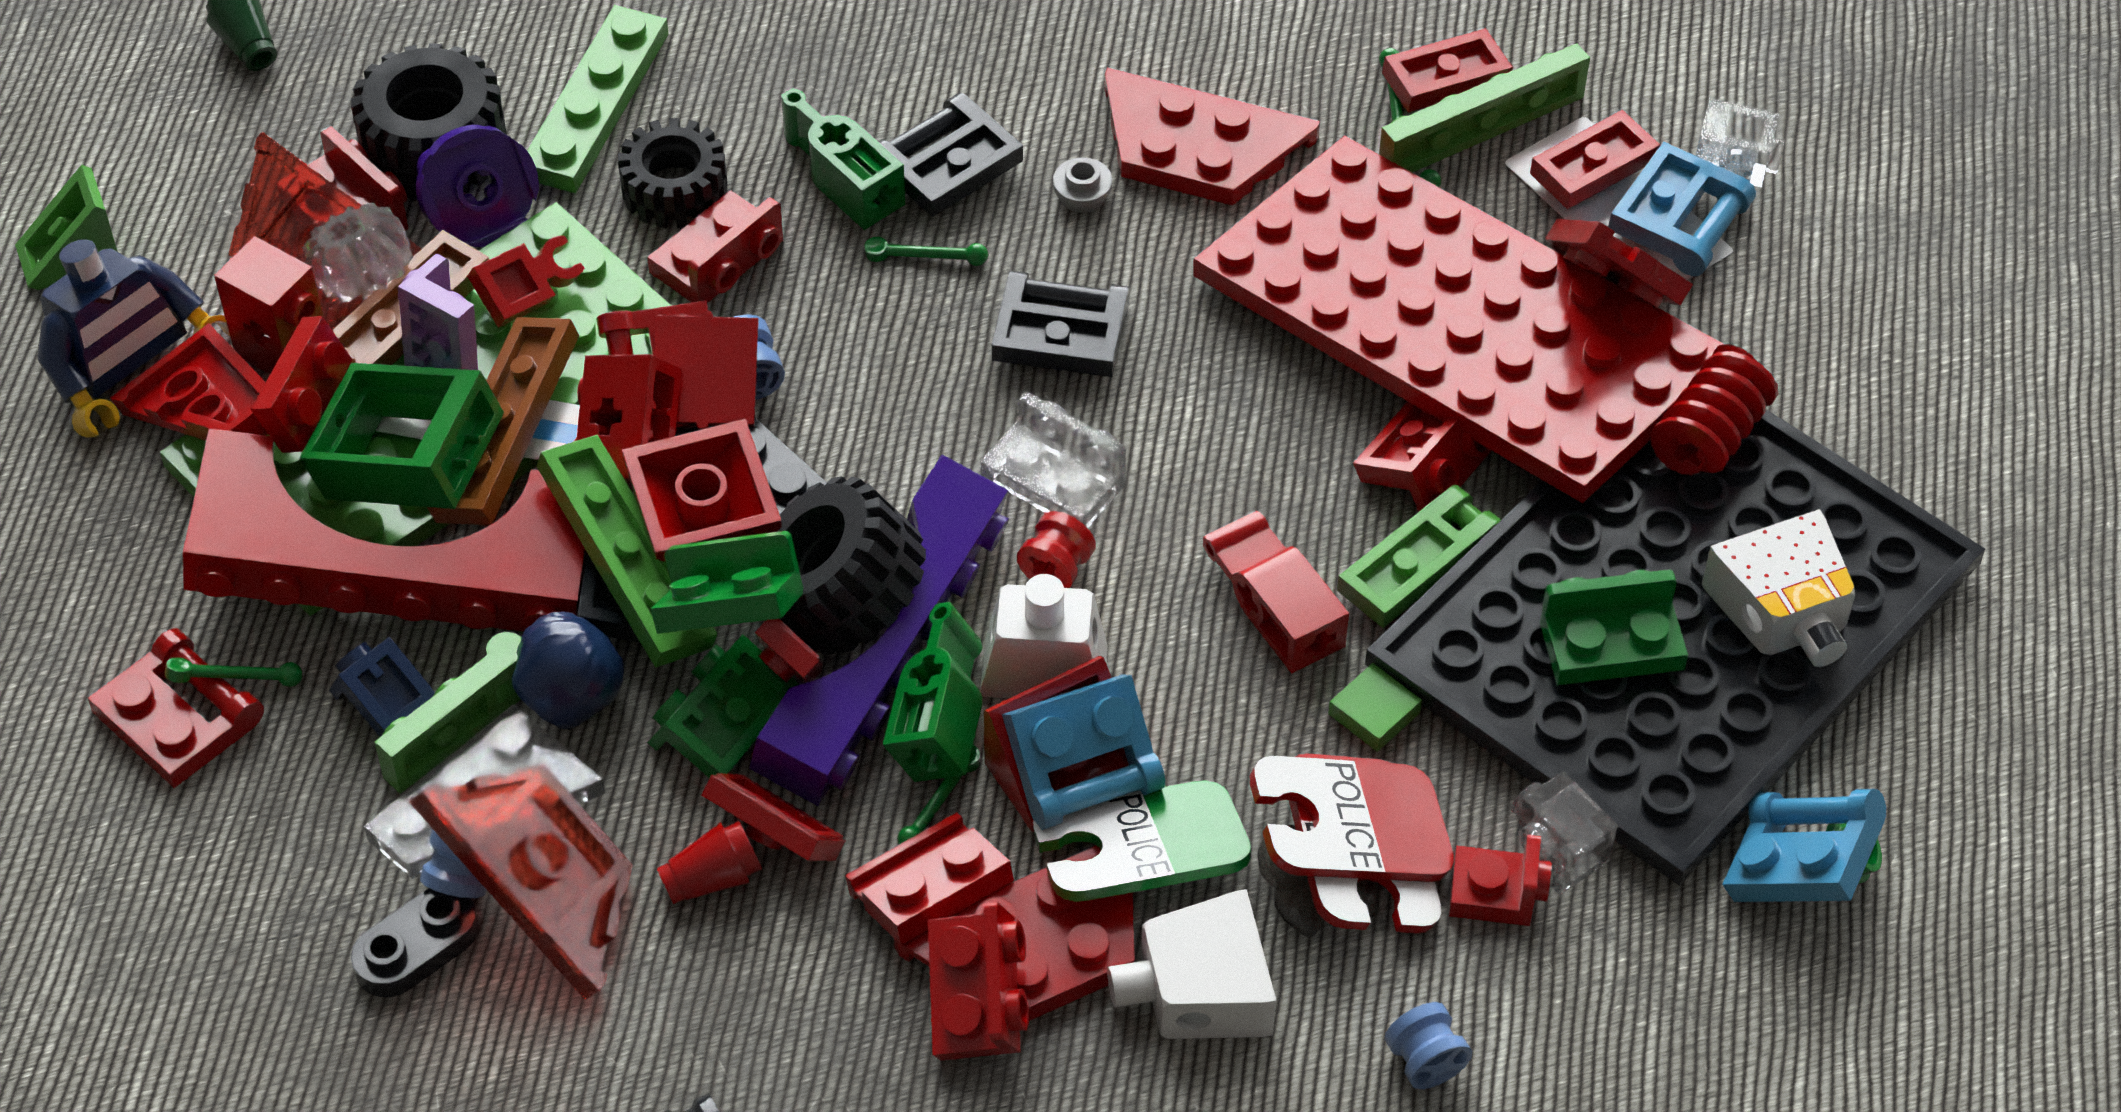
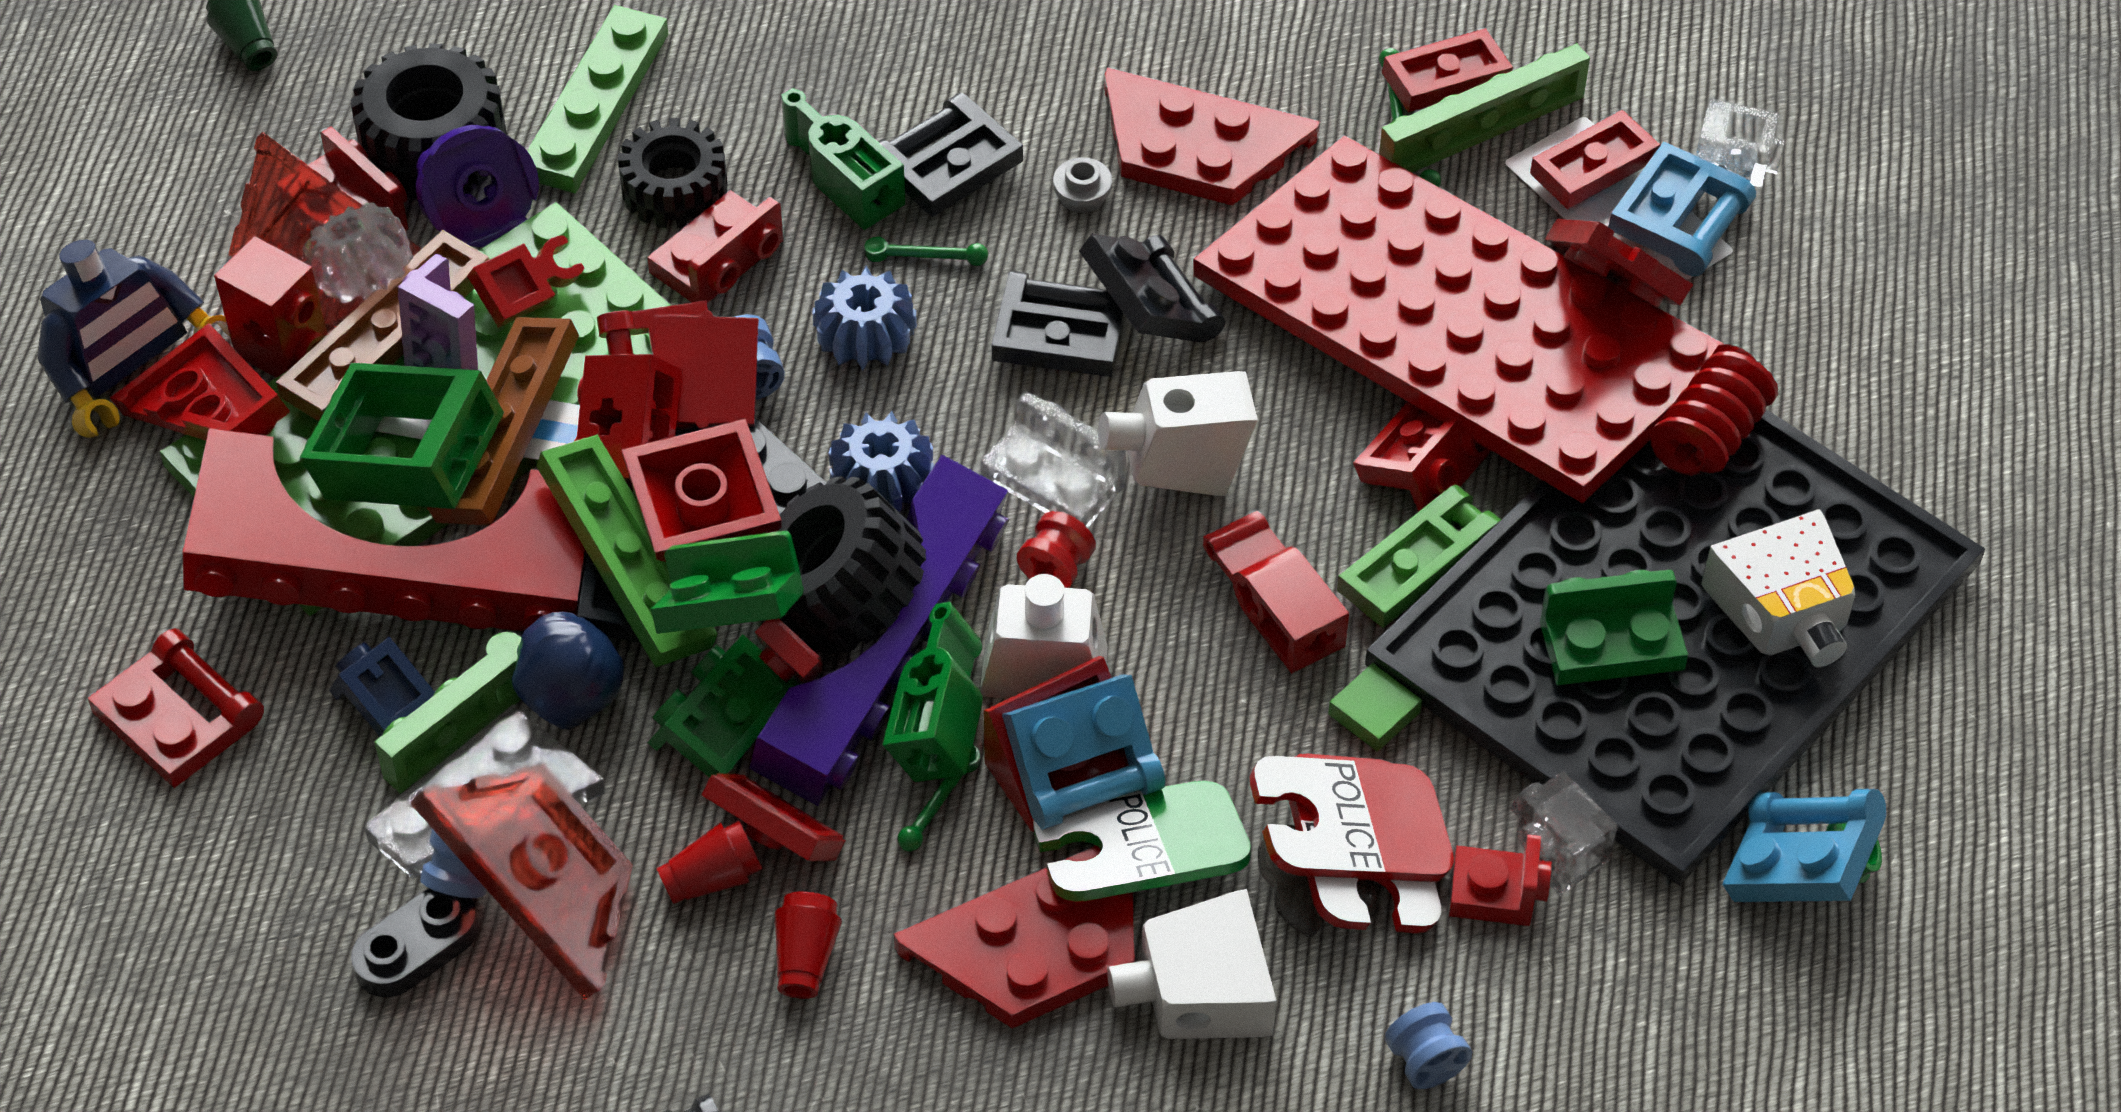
bright green slope [15,165,118,290] -> none
green hinge [165,658,303,687] -> none
red plate [251,316,353,453] -> none
red plate [845,812,1014,945] -> none
red bracket [928,902,1029,1061] -> none
none -> red cone [774,891,842,999]
none -> medium blue gear [812,265,917,370]
none -> medium blue gear [829,411,934,513]
none -> black plate [1079,233,1226,342]
none -> white torso [1098,371,1258,496]

